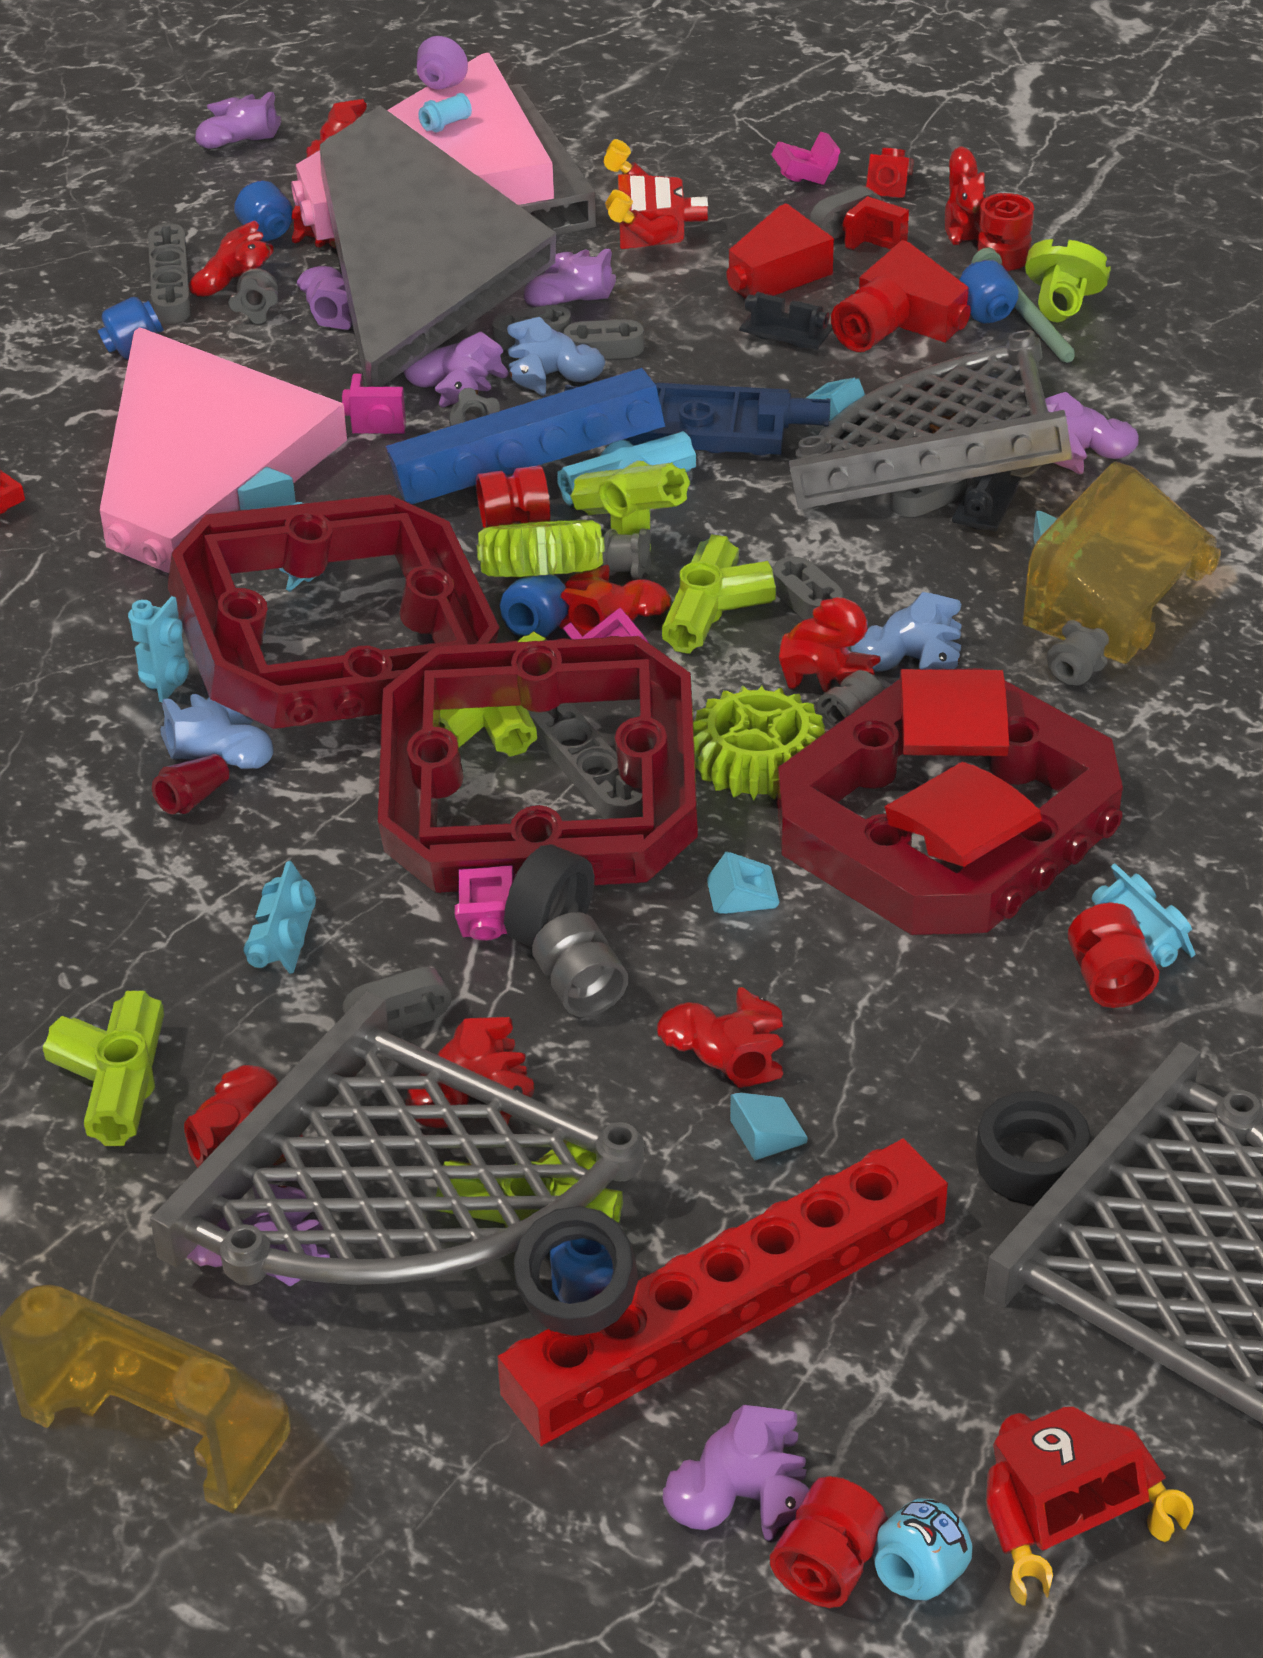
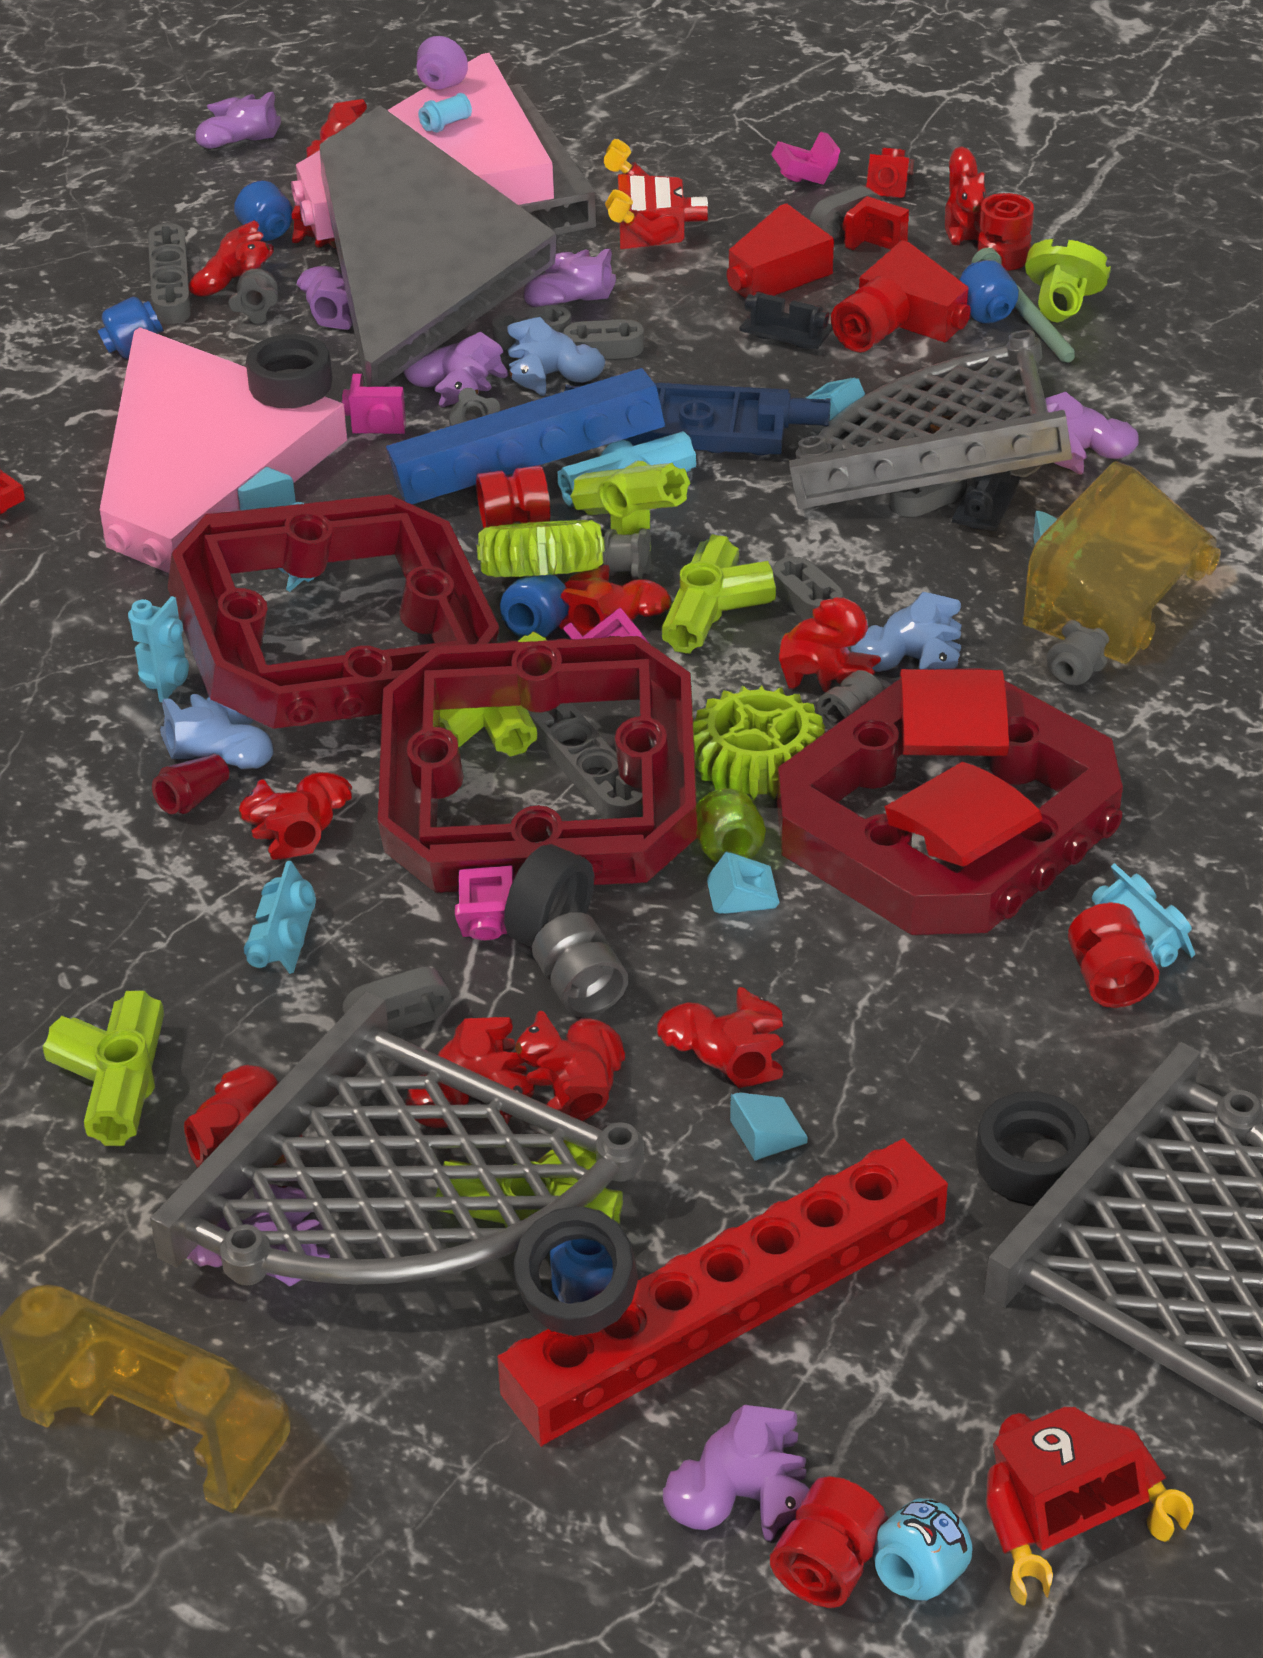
none -> red animal [239,772,352,860]
none -> black tyre [246,334,333,408]
none -> red animal [515,1011,625,1121]
none -> clear neon green head [696,788,766,863]

